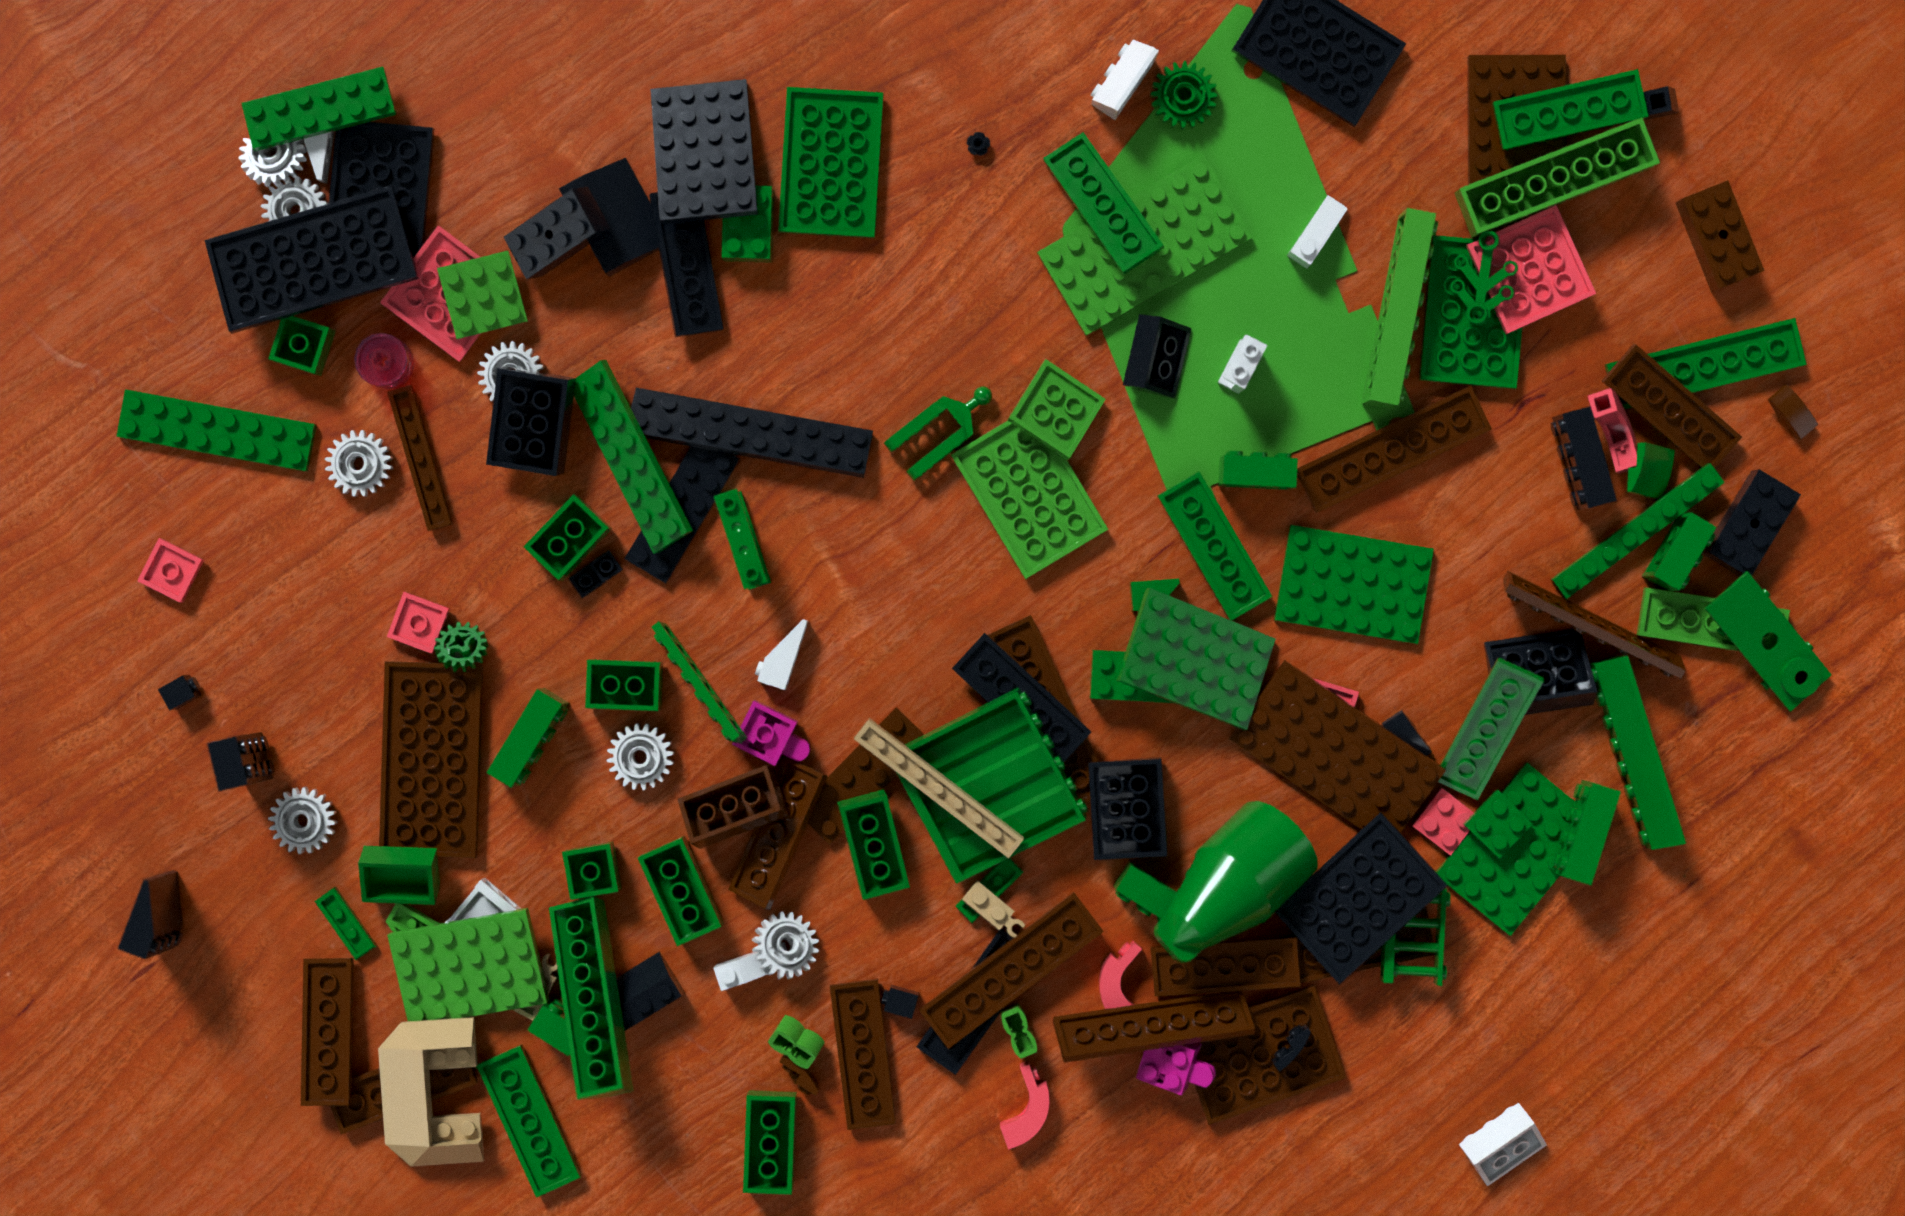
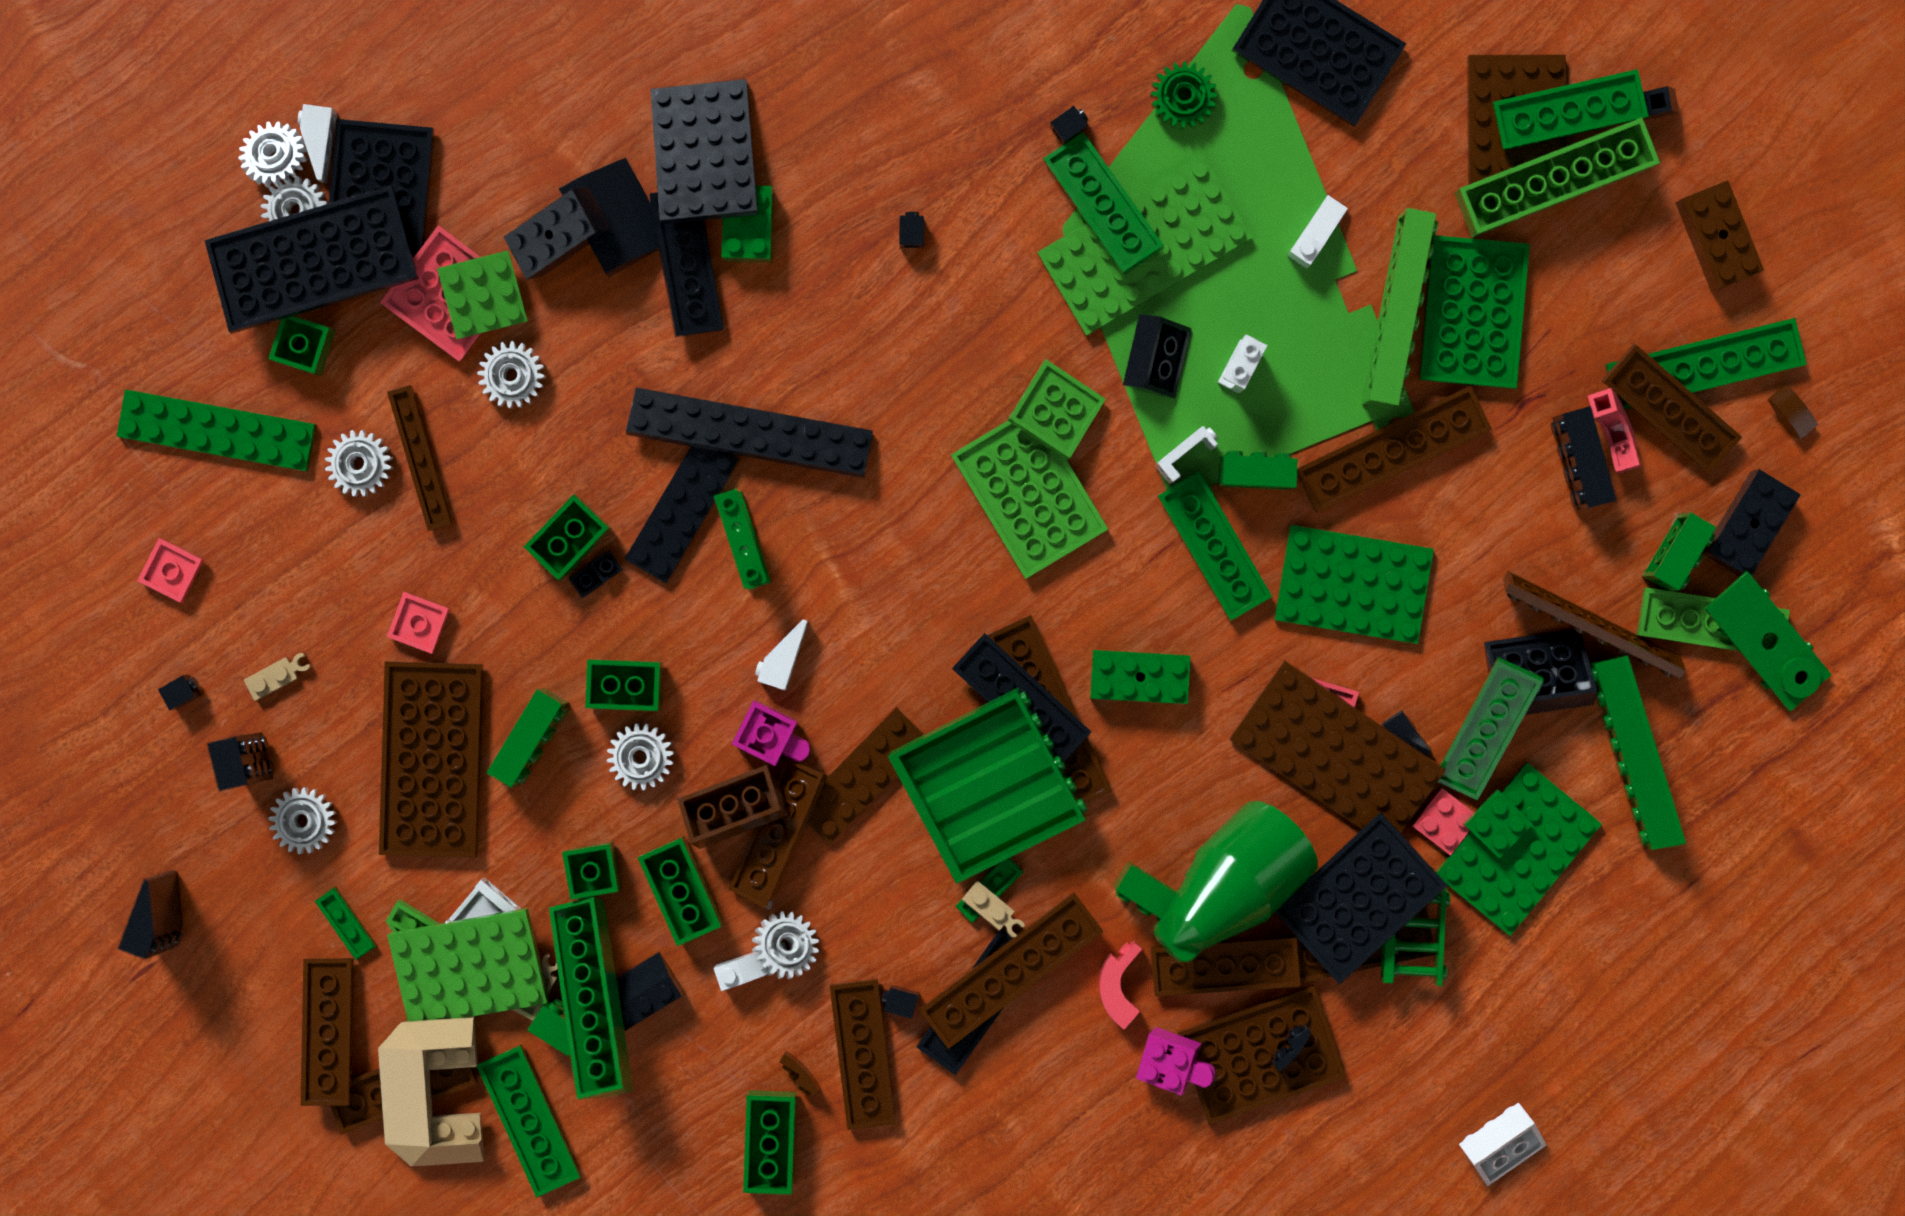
green plate [241,66,397,151] -> none
clear pink wheel [354,333,414,389] -> none
green piece [358,846,440,905] -> none
green gear [434,622,489,672] -> none
black slope [486,368,576,476] -> none
green plate [574,360,693,554] -> none
green plate [652,621,748,743] -> none
bright green brick [768,1015,825,1069] -> none
green plate [778,87,884,238] -> none
green brick [837,789,910,900] -> none
tan plate [854,718,1024,858] -> none
green piece [884,386,993,481] -> none
black plate [967,132,990,156] -> none
coral arch [1000,1061,1049,1150] -> none
bright green brick [1001,1003,1037,1059] -> none
reddish brown plate [1053,990,1255,1063] -> none
black slope [1088,757,1167,860] -> none
white slope [1090,40,1159,120] -> none
green plate [1116,588,1276,730] -> none
green slope [1129,578,1180,615] -> none
green plant [1450,231,1519,326] -> none
coral plate [1466,205,1596,335] -> none
green plate [1551,463,1725,599] -> none
green brick [1551,780,1621,885] -> none
green slope [1627,442,1675,499] -> none
none -> tan plate [244,653,312,701]
none -> black brick [899,212,924,248]
none -> black brick [1050,106,1089,145]
none -> white panel [1154,426,1218,484]

